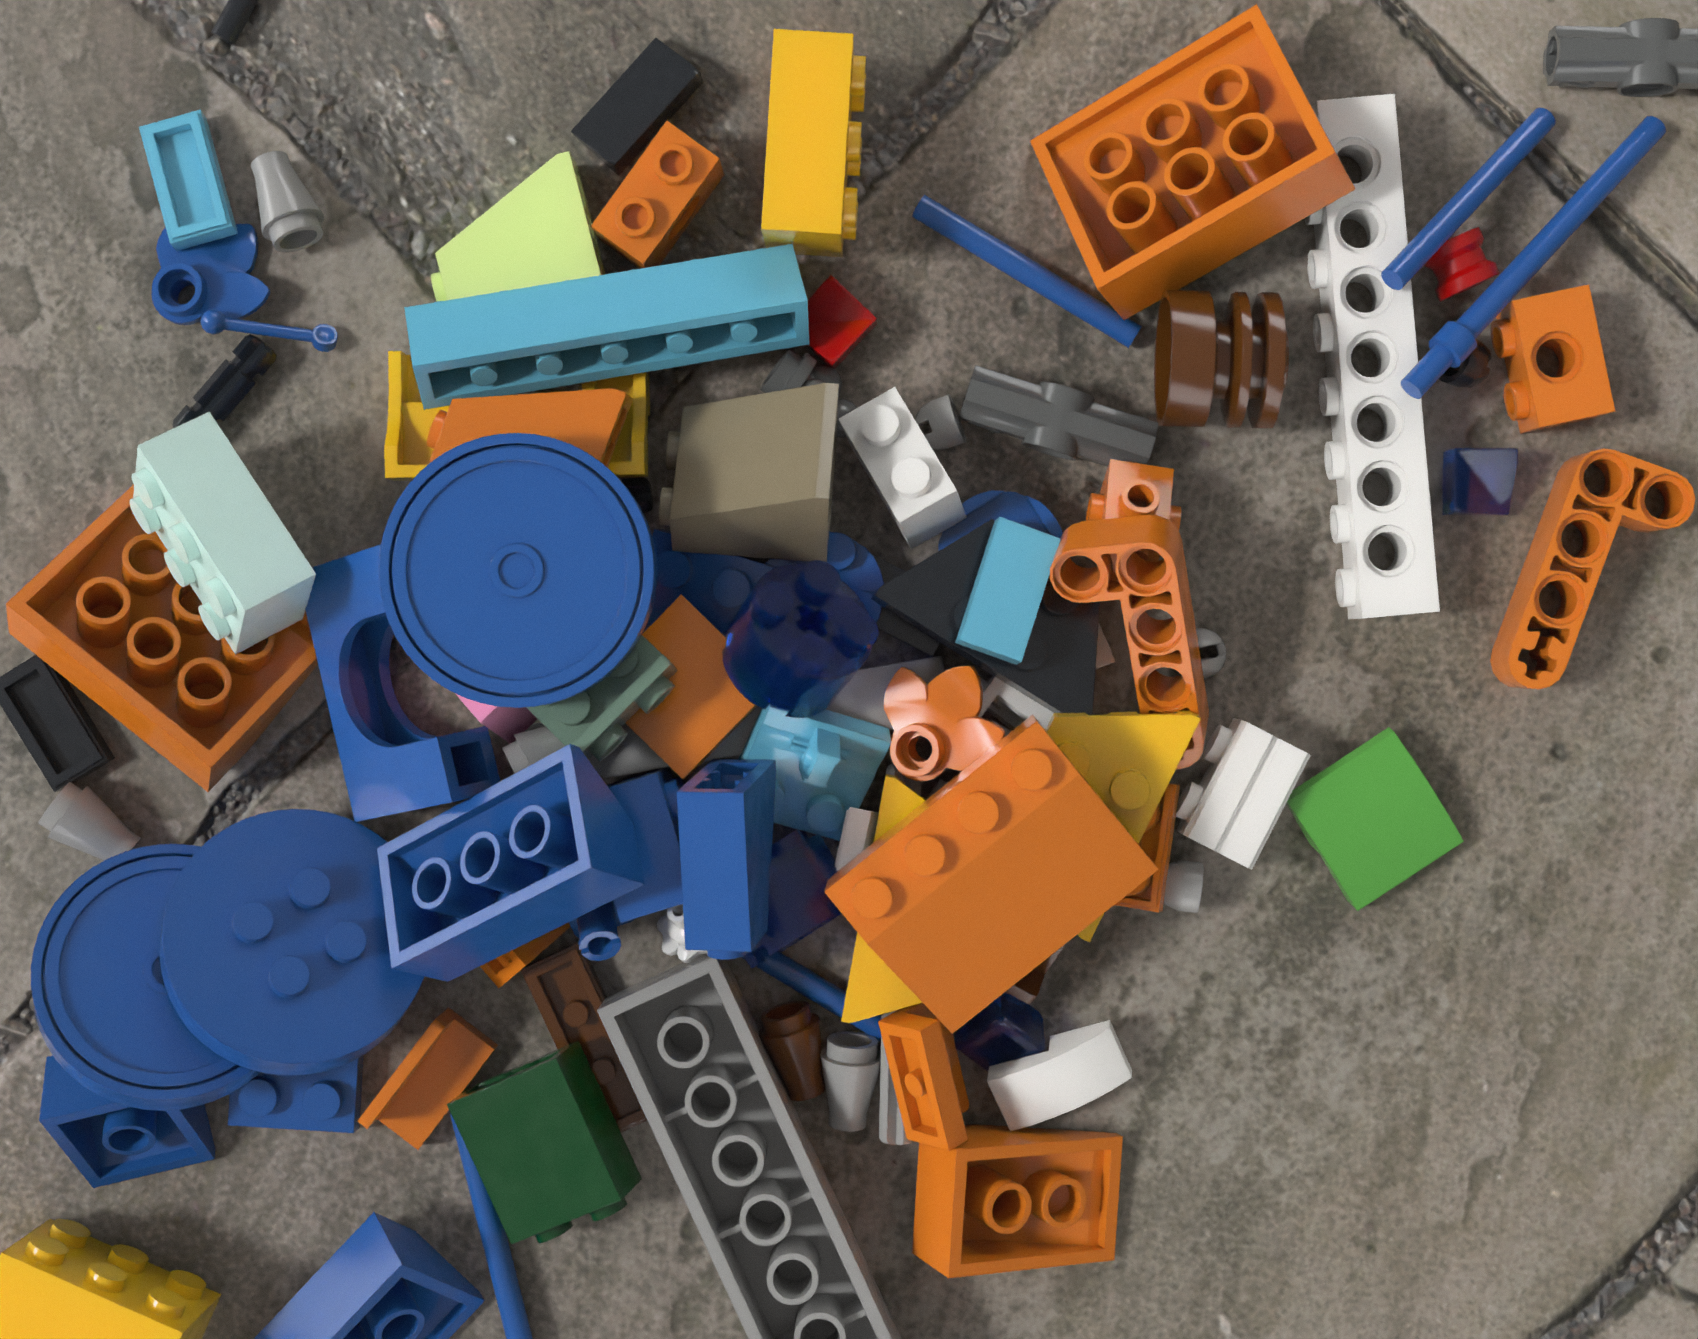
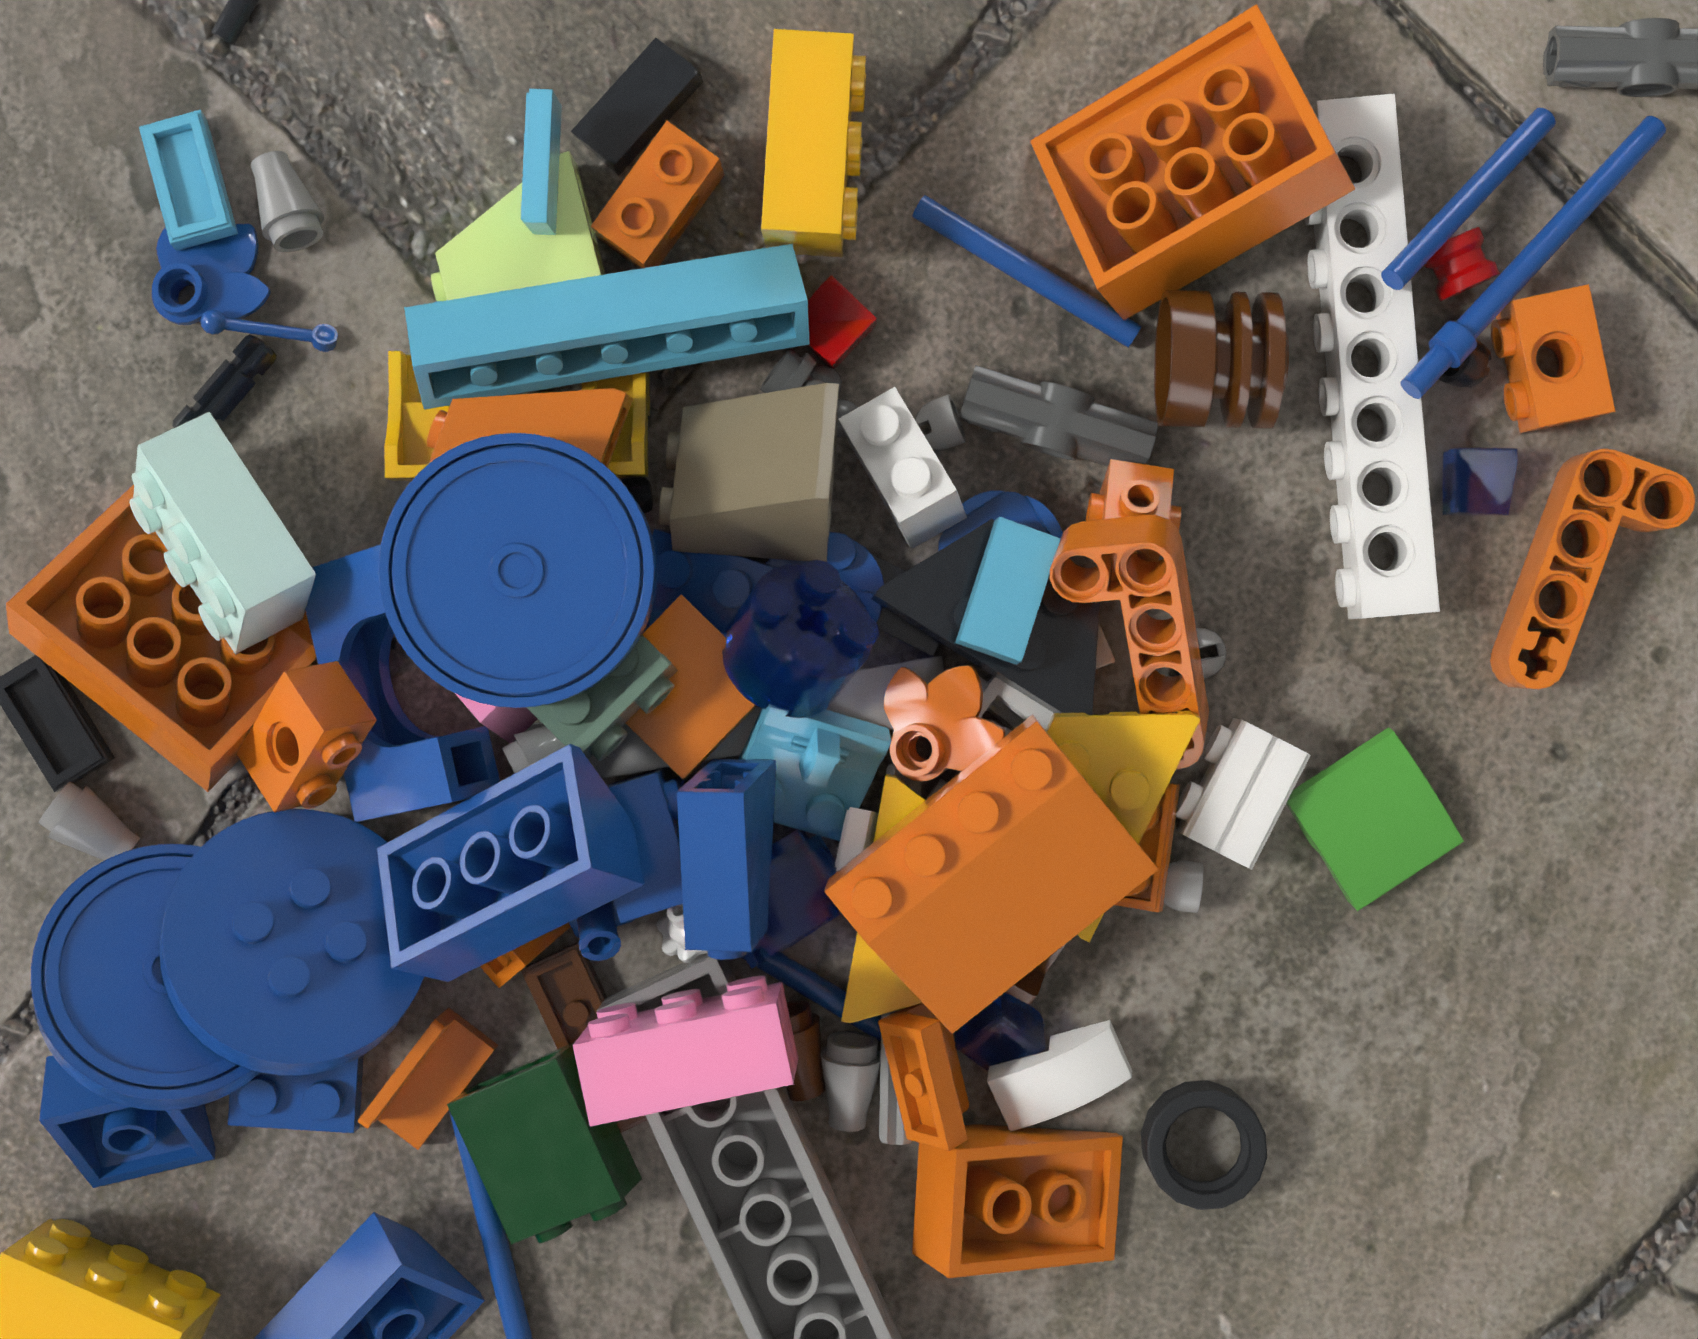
none -> orange brick [237,661,377,813]
none -> medium azure tile [521,88,562,235]
none -> bright pink brick [573,976,798,1127]
none -> black tyre [1141,1080,1267,1210]

